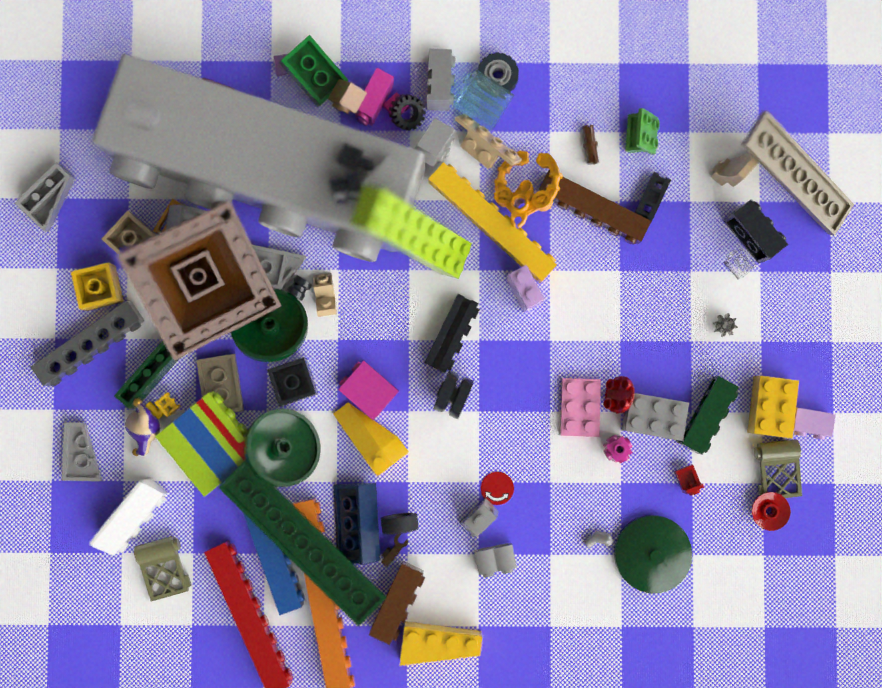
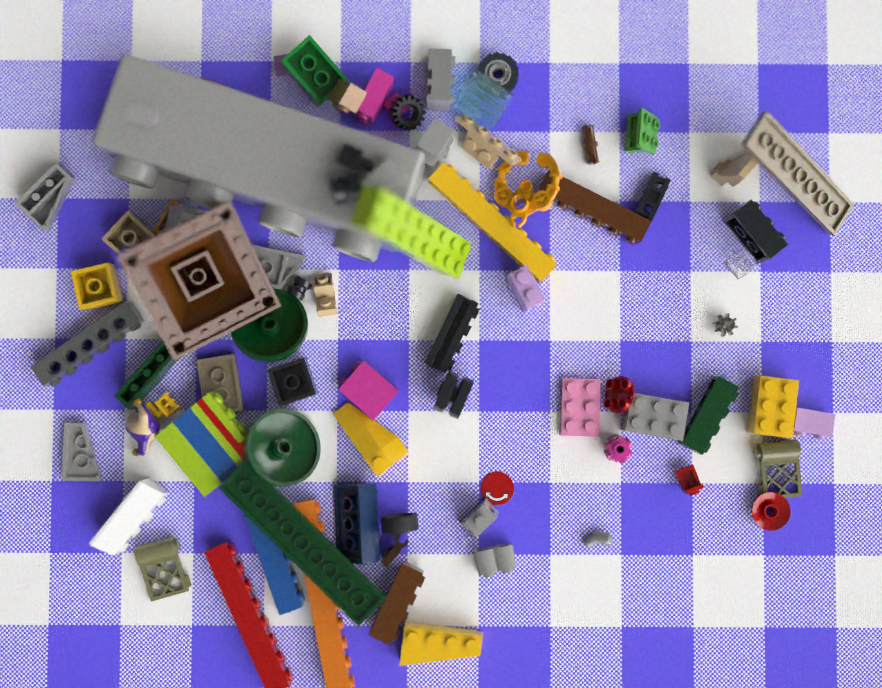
dark green dish [614,515,692,594] -> none

